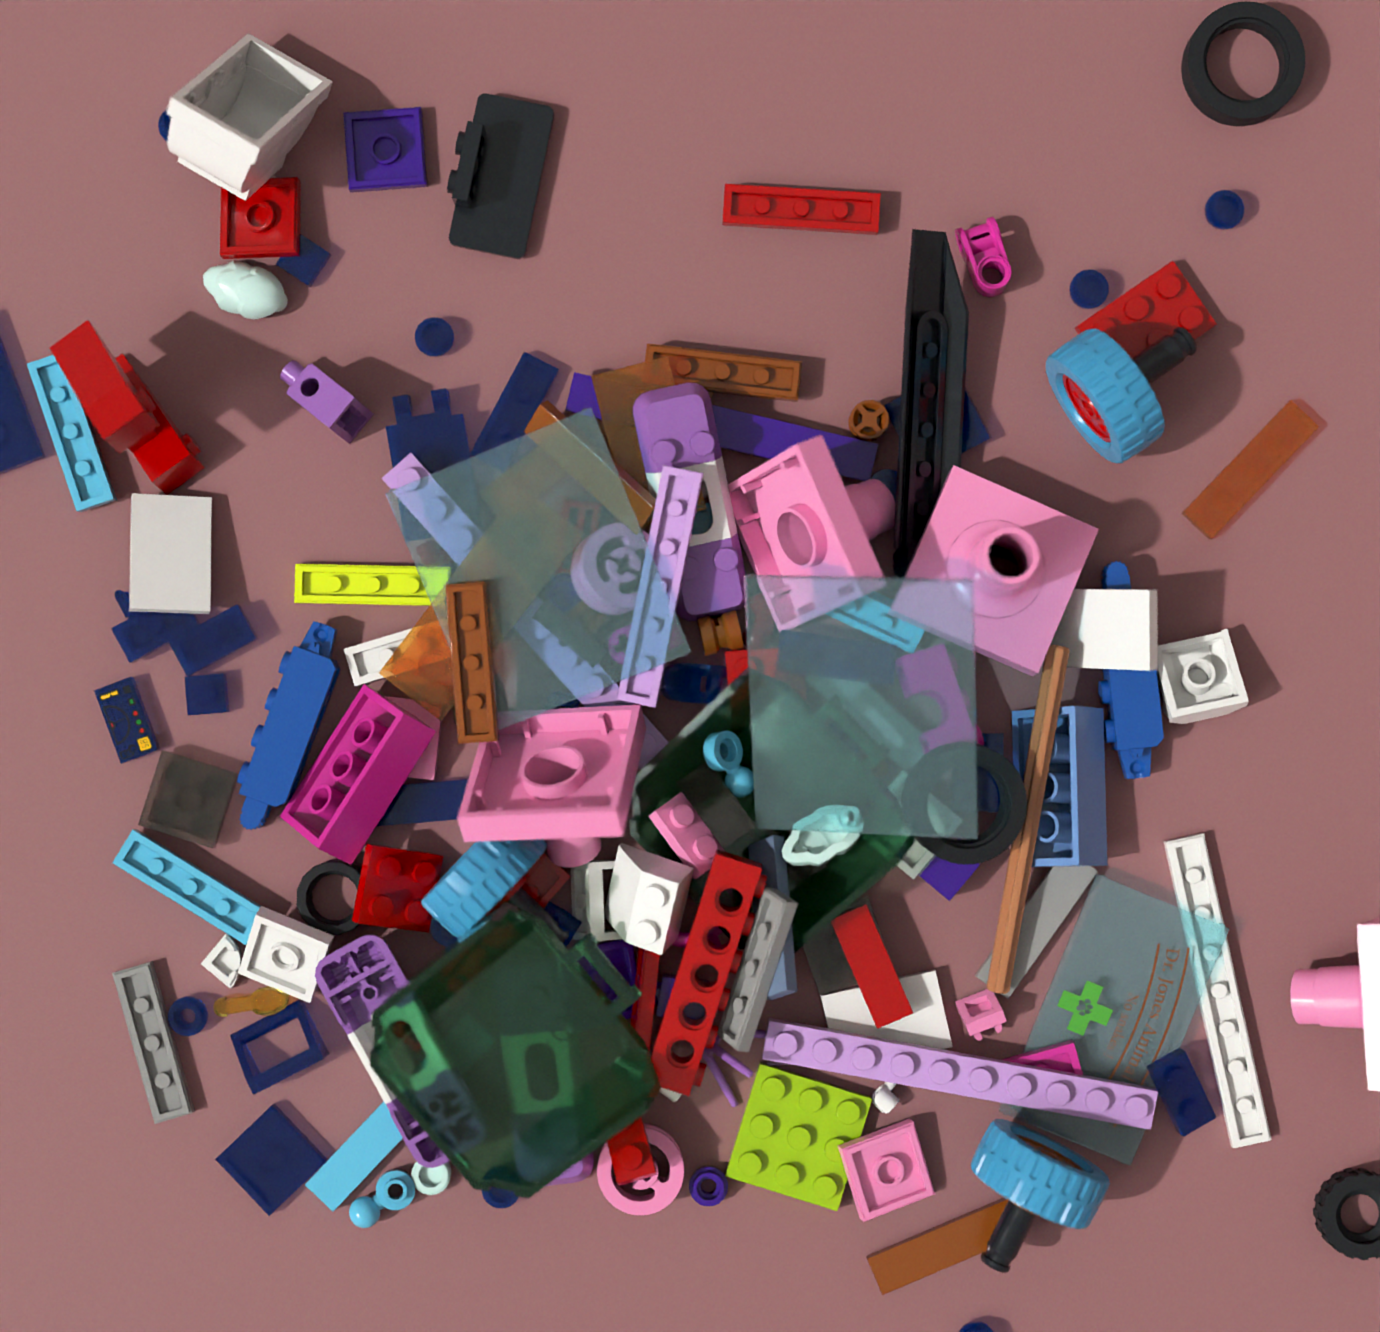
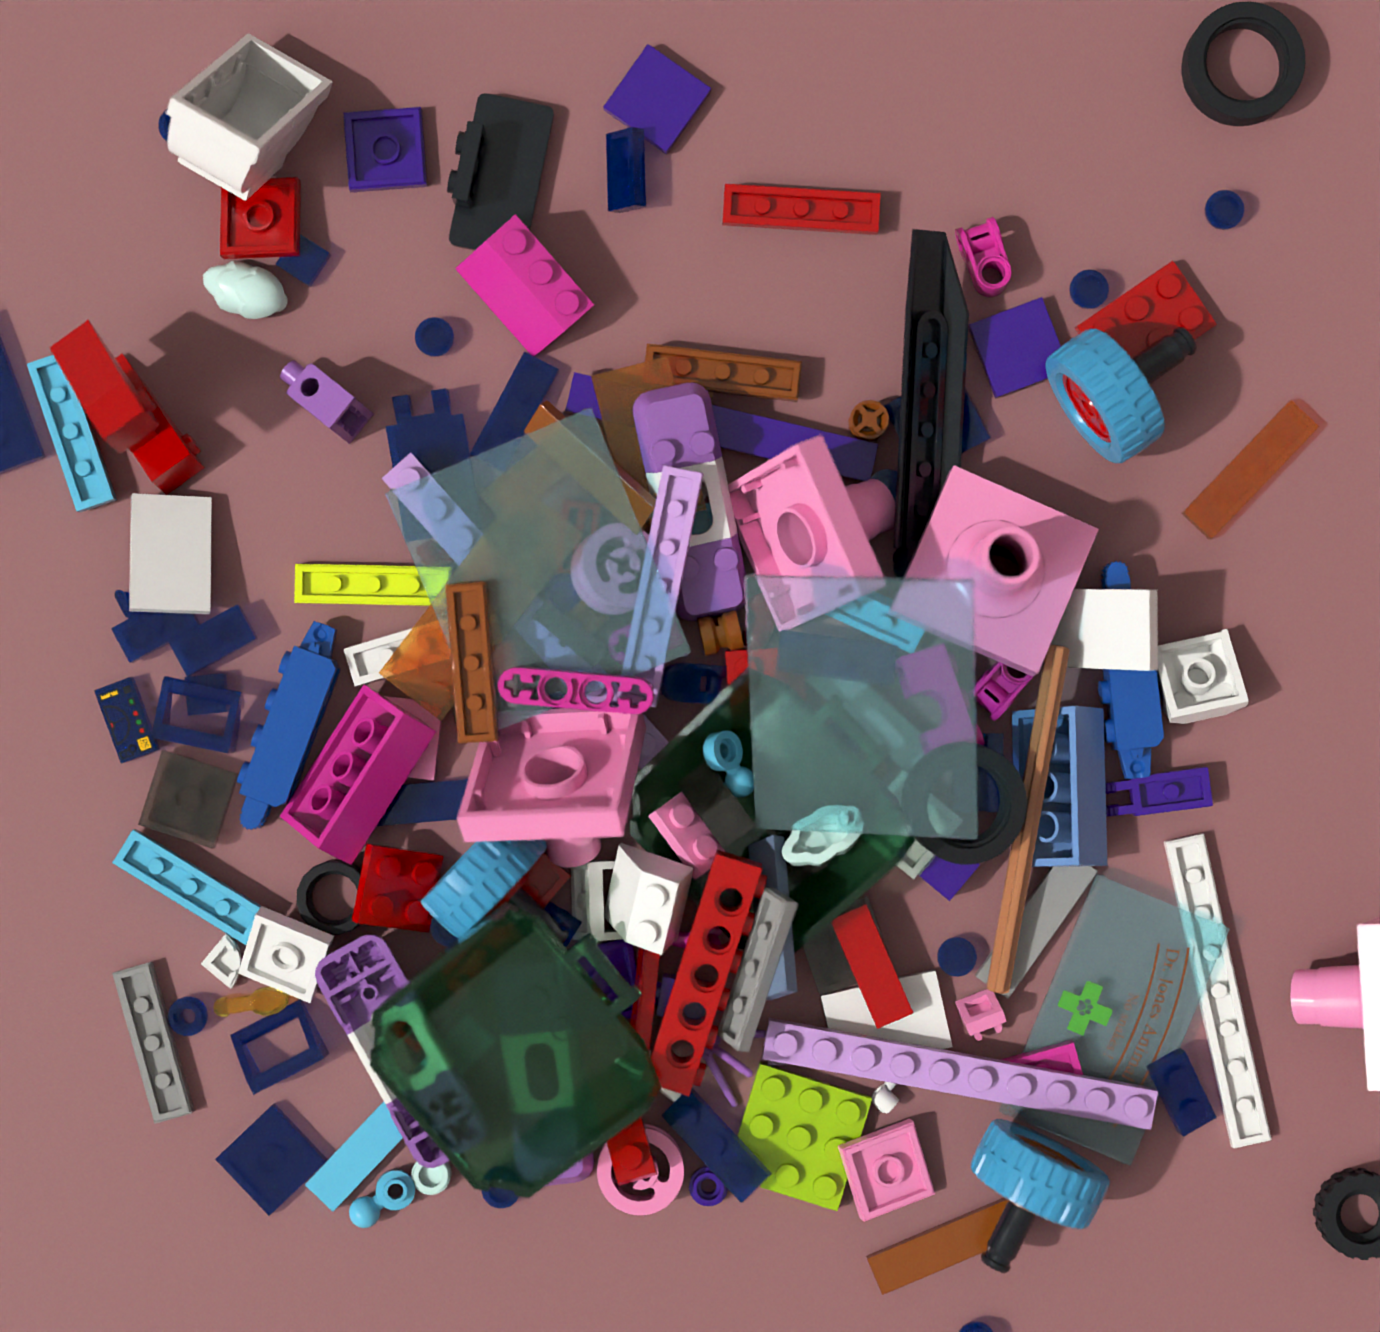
none -> clear blue tile [151,676,243,754]
none -> dark pink slope [455,214,594,357]
none -> dark pink beam [498,666,655,714]
none -> dark purple tile [603,44,711,154]
none -> clear blue plate [606,127,646,213]
none -> clear blue plate [661,1088,772,1203]
none -> clear blue plate [937,937,977,977]
none -> dark pink piece [967,661,1033,722]
none -> dark purple tile [968,297,1061,399]
none -> dark purple hinge [1105,767,1213,817]

